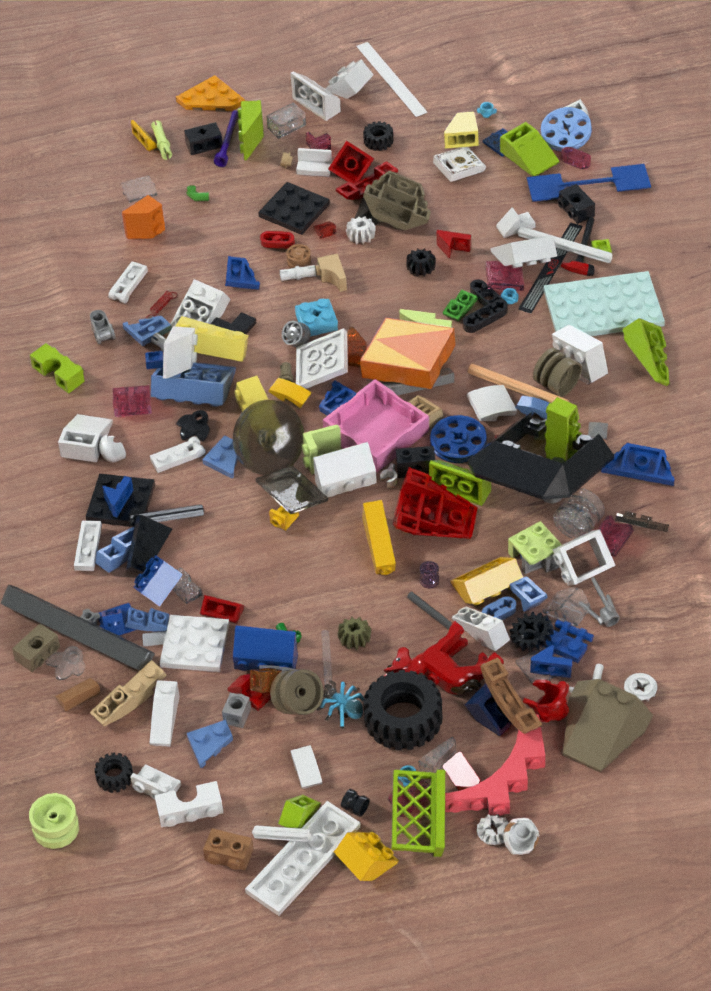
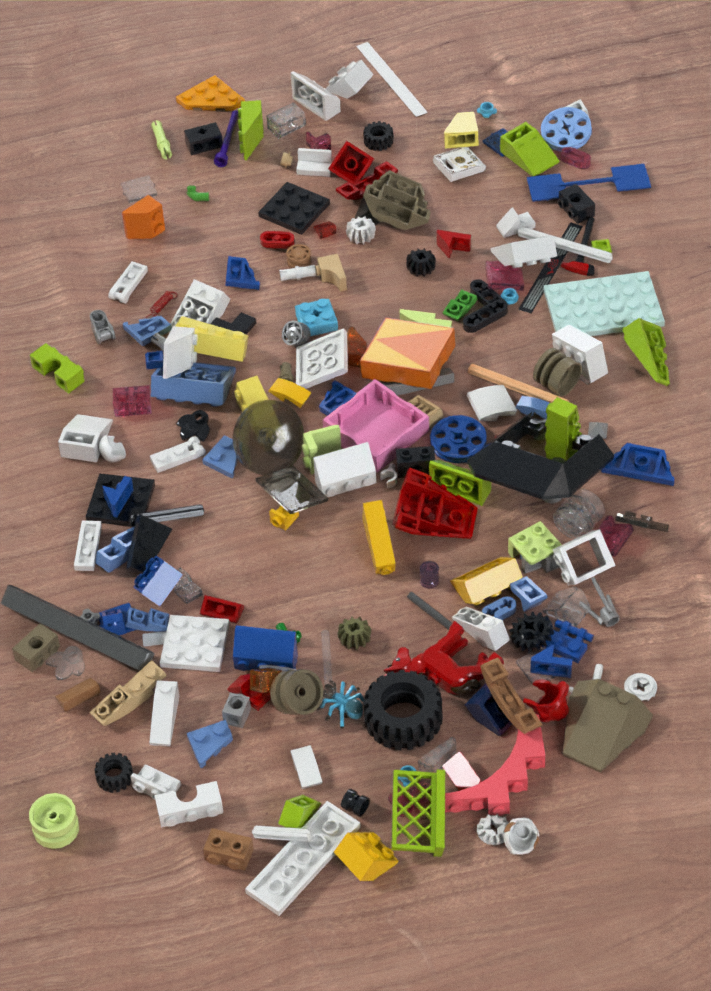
yellow slope [131,120,157,151] -> none

